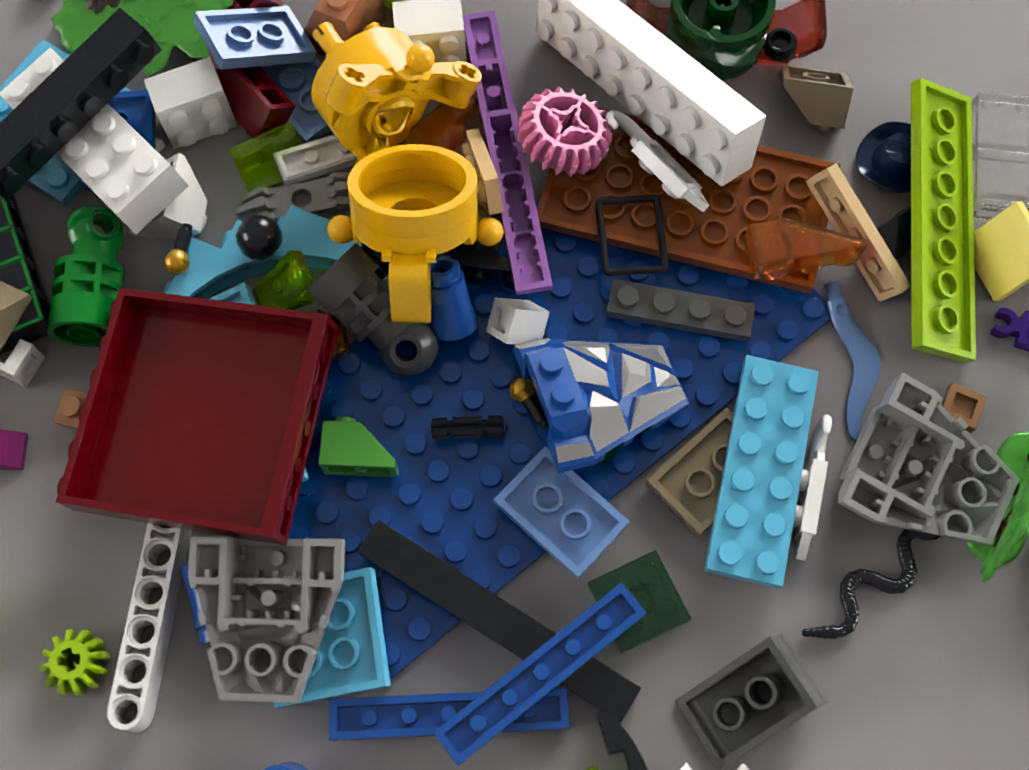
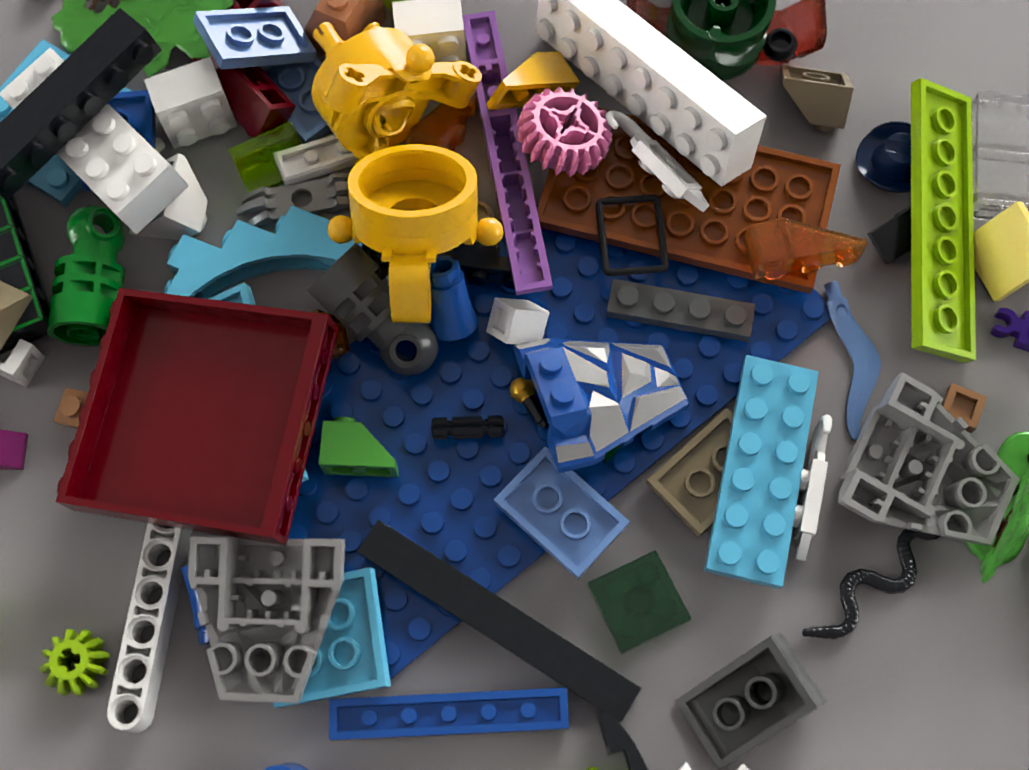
piece [164,223,193,275] -> none
black piece [236,215,283,261] -> none
clear neon green slope [253,250,315,310] -> none
blue plate [433,582,647,766] -> none
tan plate [461,128,504,215] -> none
tan plate [805,163,911,302] -> none
none -> yellow slope [486,52,580,110]

